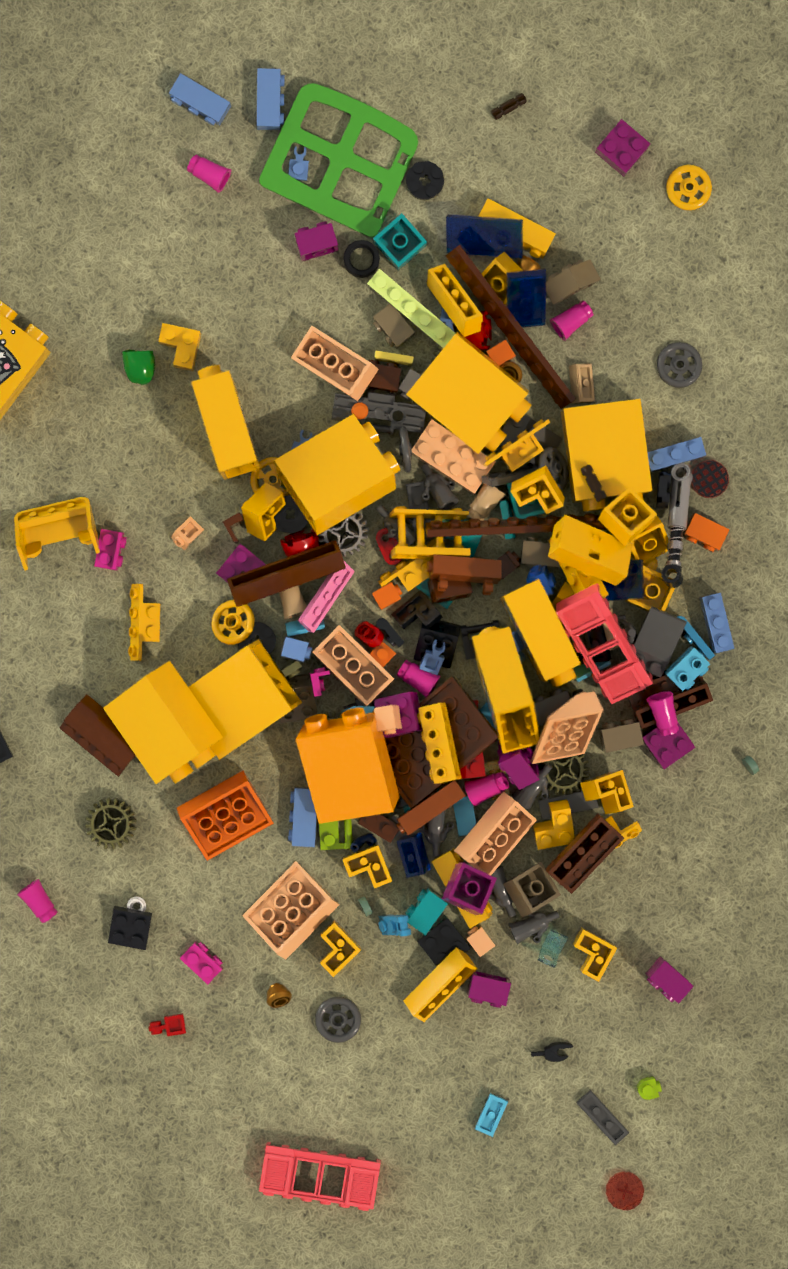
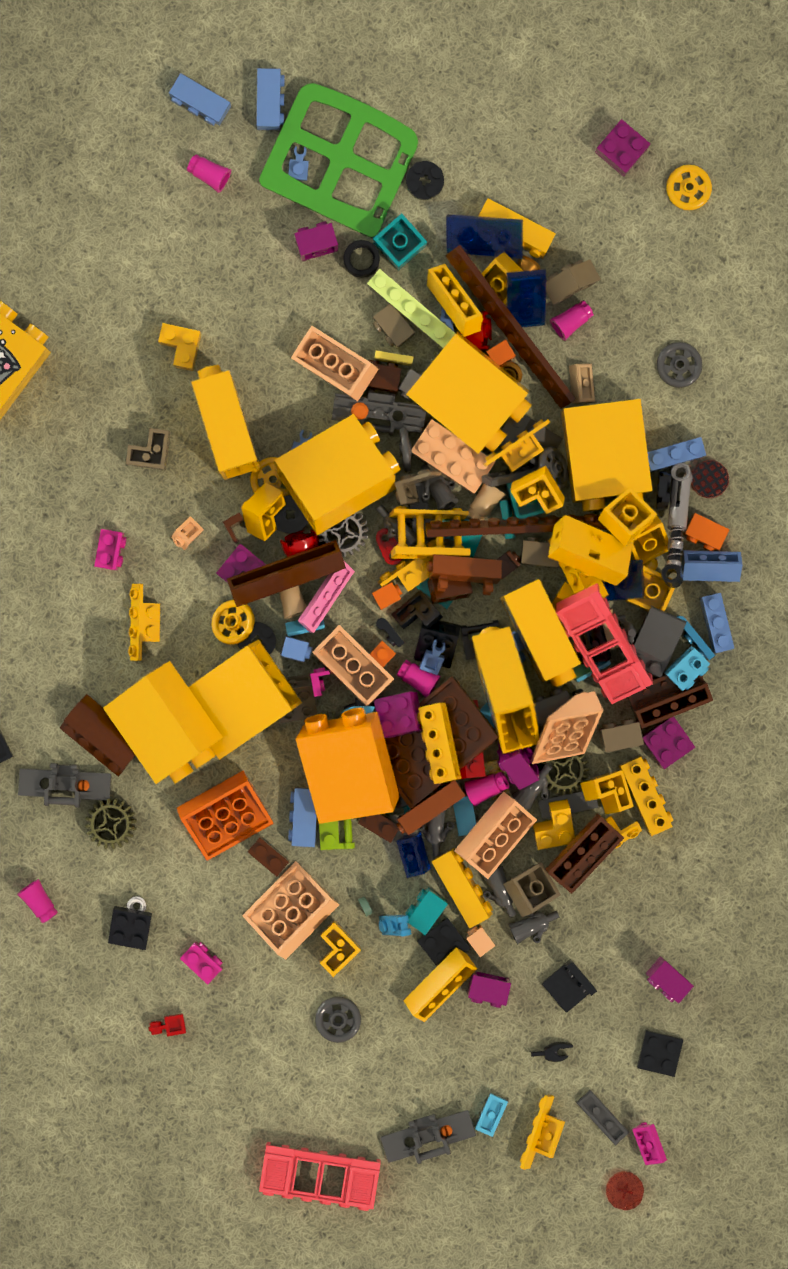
yellow windscreen [14,497,100,571] -> none
green piece [122,349,155,385] -> none
pearl gold cone [267,983,292,1008] -> none
olive plate [280,660,302,679] -> none
yellow brick [342,844,392,888] -> none
dark blue arm [350,833,377,852] -> none
red plate [354,621,384,648] -> none
light nougat brick [374,705,402,735] -> none
magenta brick [442,862,497,915] -> none
dark brown axle [491,93,527,120] -> none
blue bracket [526,565,557,596] -> none
clear light blue bracket [538,930,568,968] -> none
yellow brick [573,927,617,982] -> none
dark brown axle [581,464,607,502] -> none
lime plate [637,1076,662,1100] -> none
dark pink plant [647,691,679,736] -> none
sand green tile [742,756,759,775] -> none
none -> dark grey piece [18,763,111,808]
none -> dark tan brick [126,428,171,470]
none -> reddish brown brick [248,836,290,877]
none -> dark grey piece [380,1110,476,1164]
none -> dark tan bracket [394,469,442,505]
none -> yellow bracket [520,1095,565,1170]
none -> black bracket [542,959,597,1013]
none -> yellow brick [619,756,673,836]
none -> dark pink bracket [632,1122,667,1165]
none -> black plate [637,1030,683,1077]
none -> medium blue brick [681,550,743,582]

